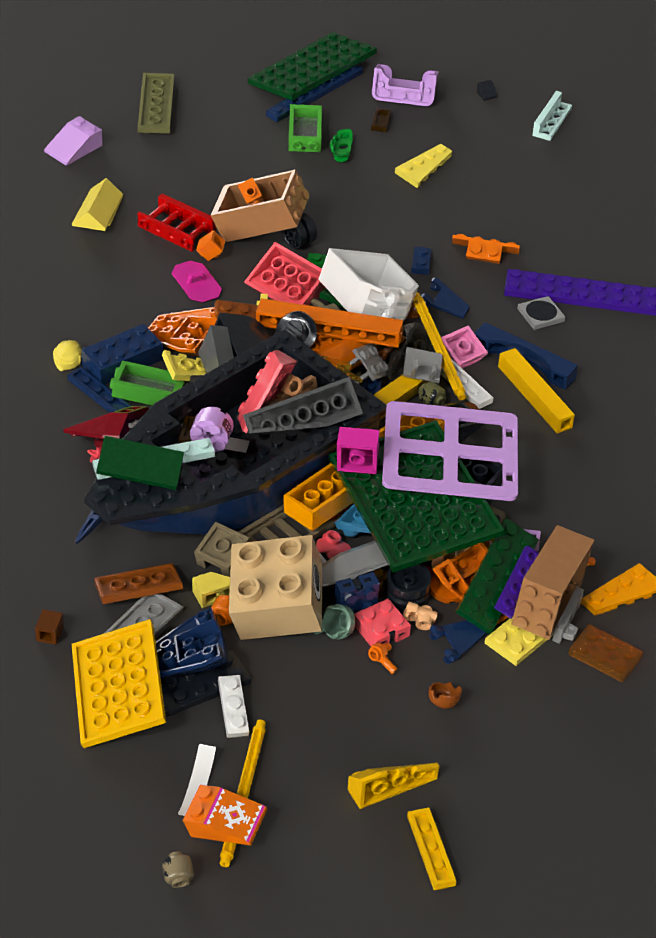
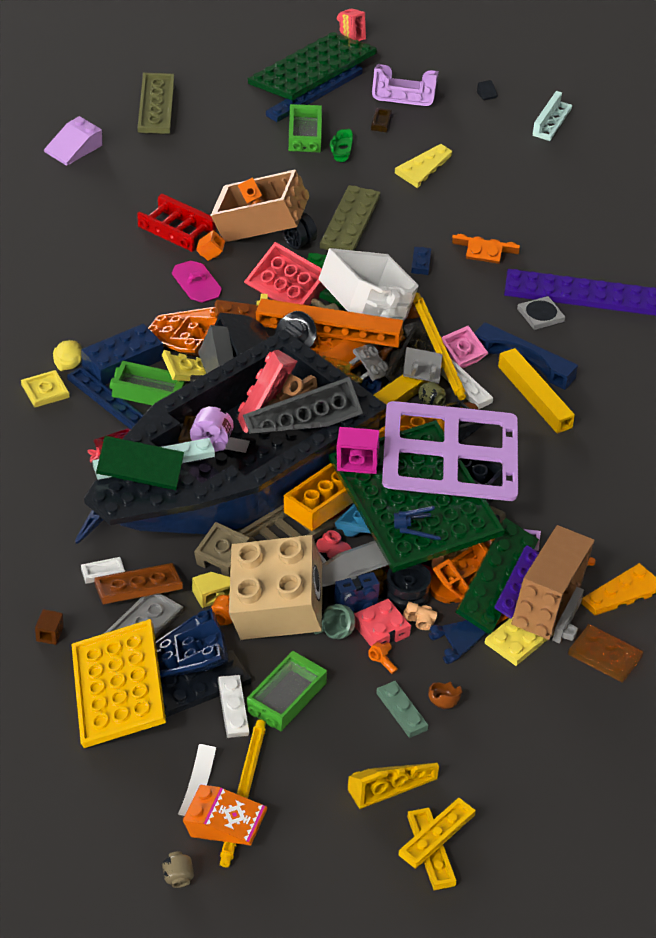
dark red wedge [63,406,149,439] -> none
light yellow slope [72,178,123,231] -> none
dark blue flag [421,277,470,319] -> none
none -> light yellow tile [21,370,70,407]
none -> white tile [81,557,125,584]
none -> window [247,651,327,731]
none -> olive plate [320,185,380,251]
none -> coral torso [337,9,366,41]
none -> sand green plate [376,681,428,738]
none -> dark blue plant [394,506,441,540]
none -> yellow plate [399,798,476,869]

